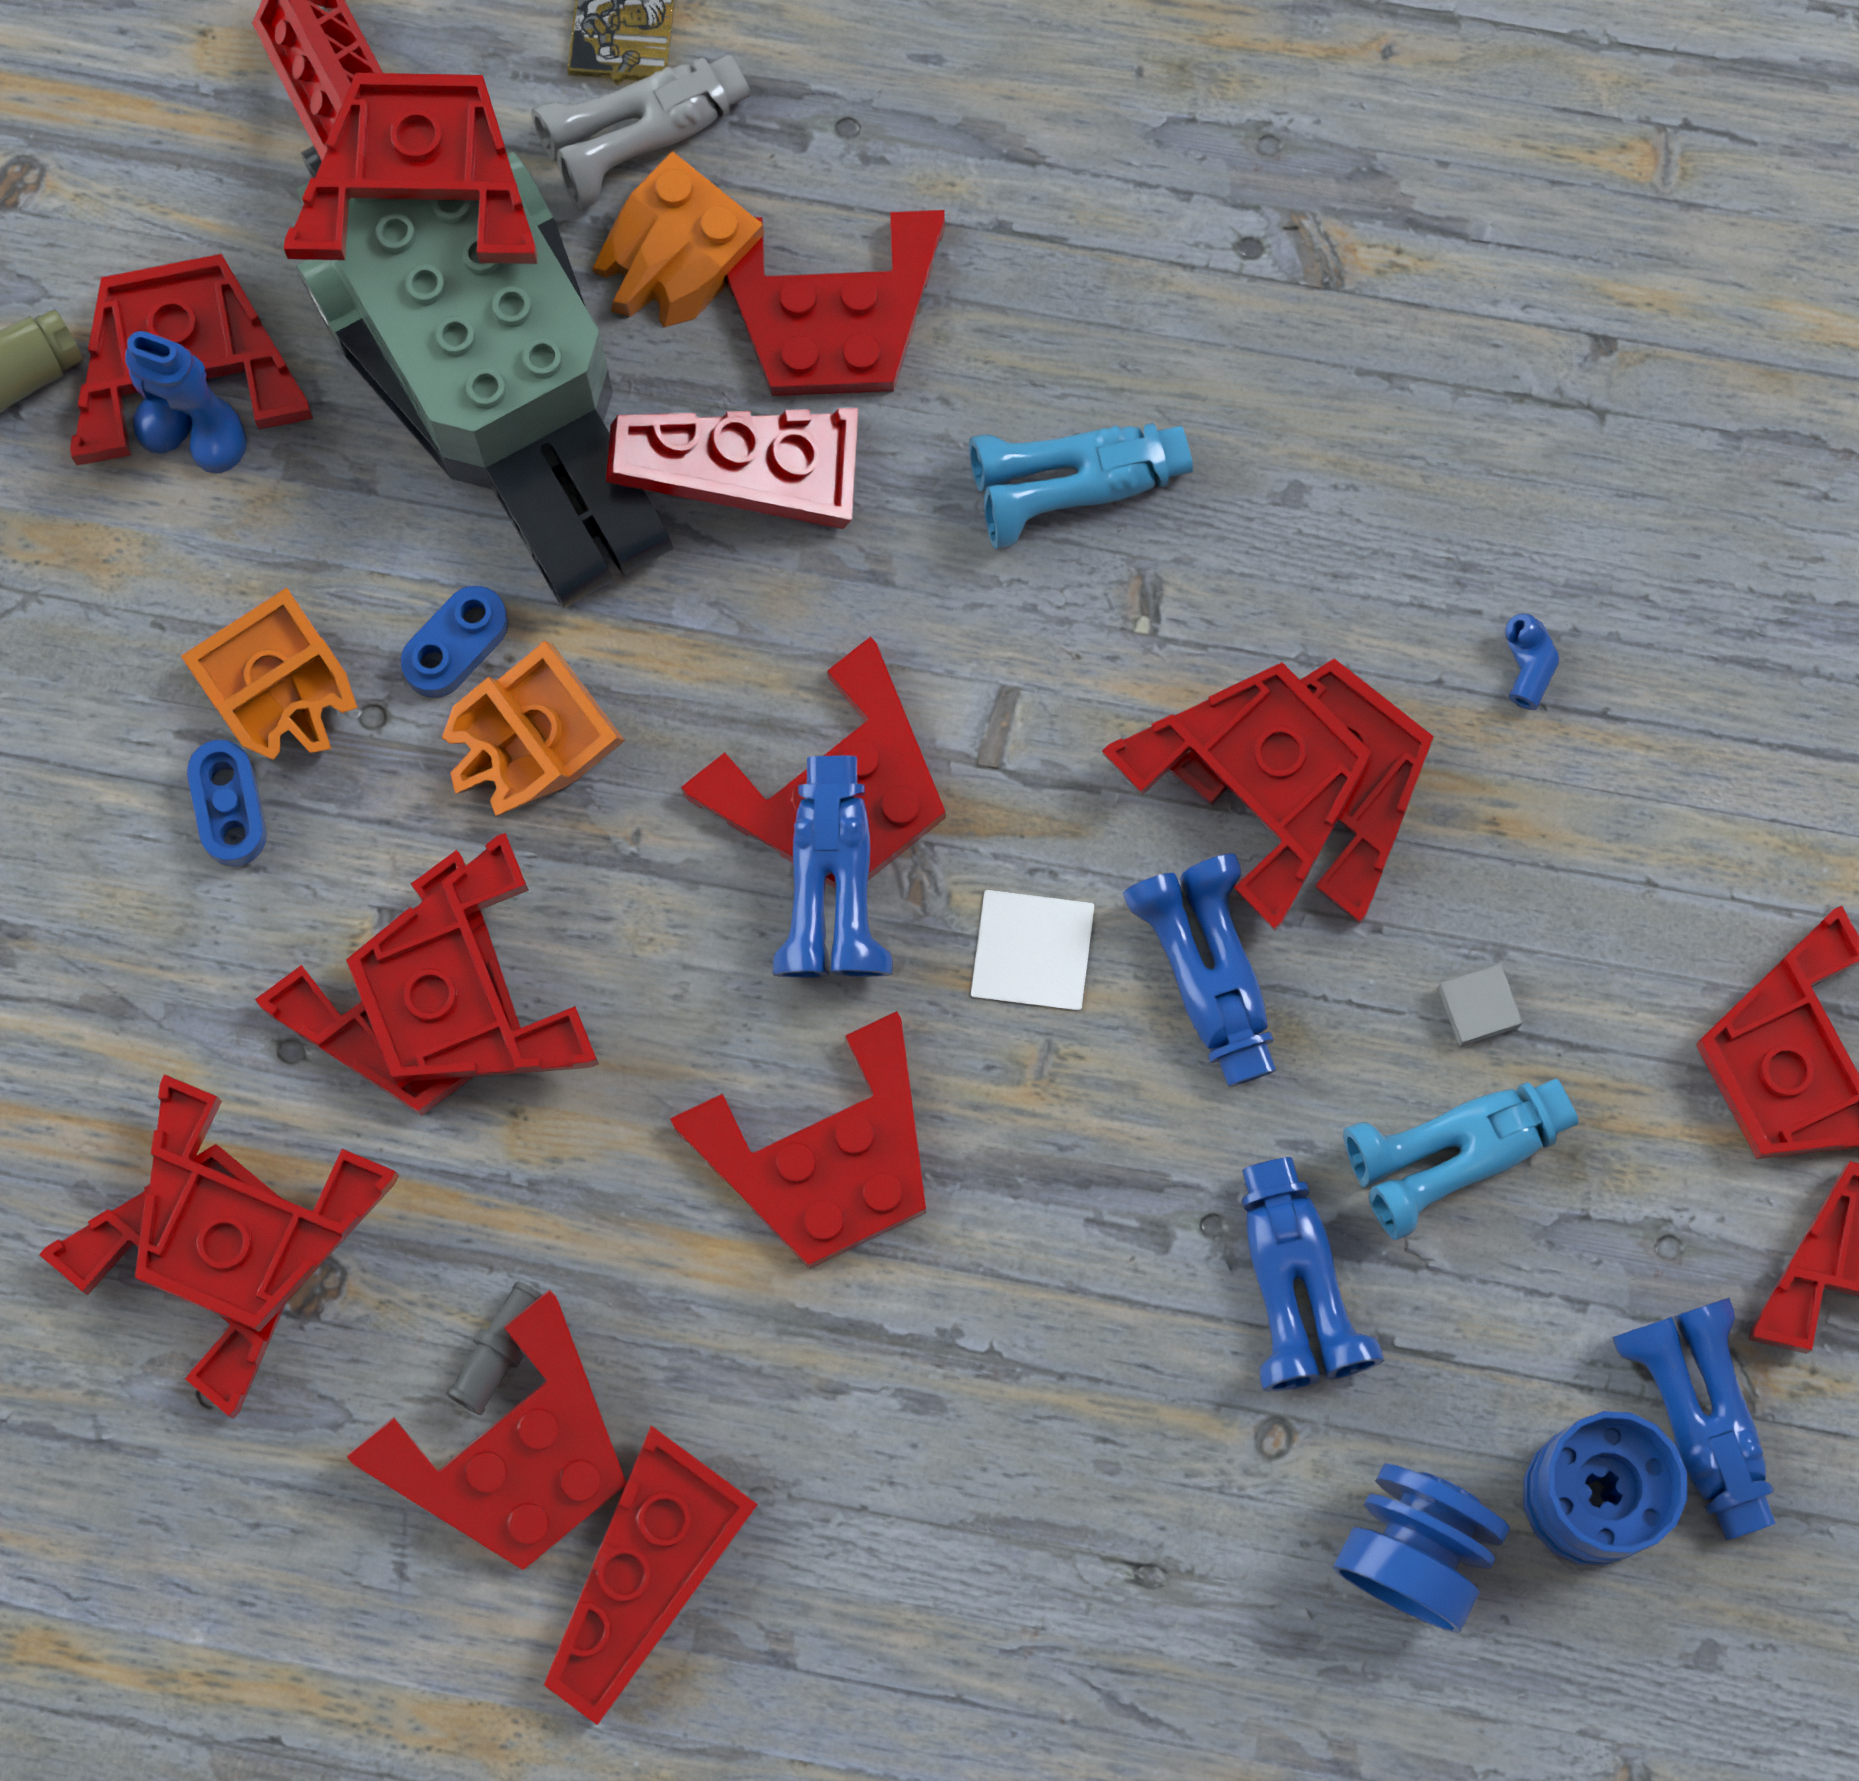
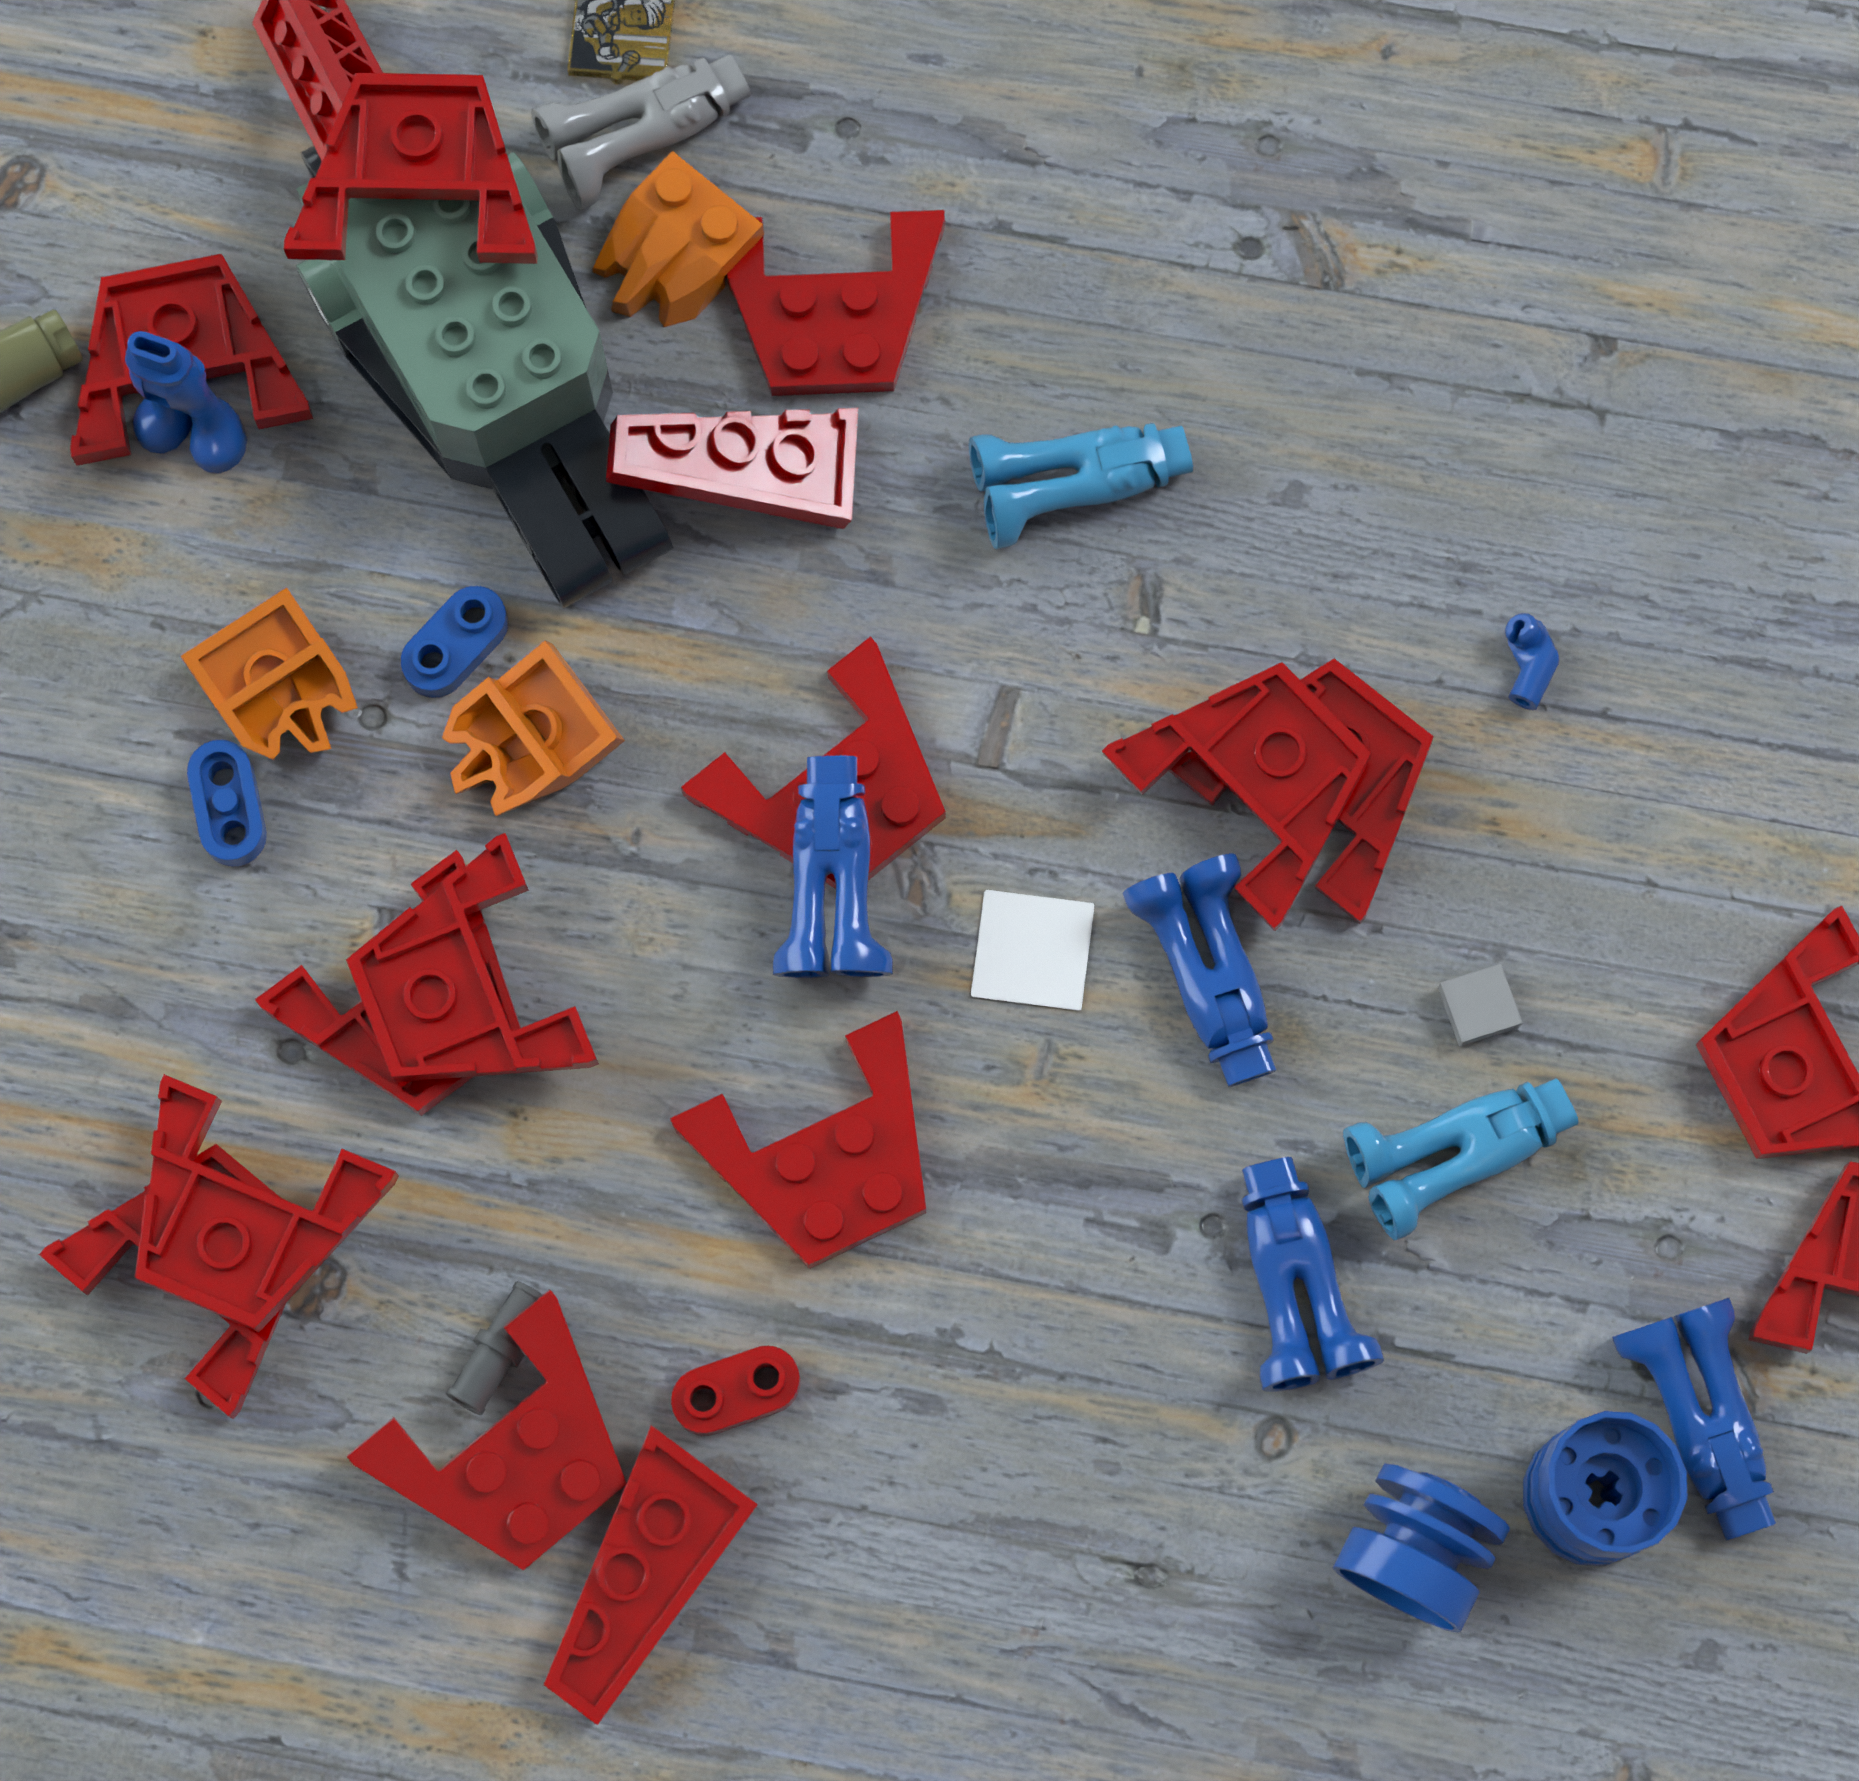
none -> red plate [671,1346,800,1436]

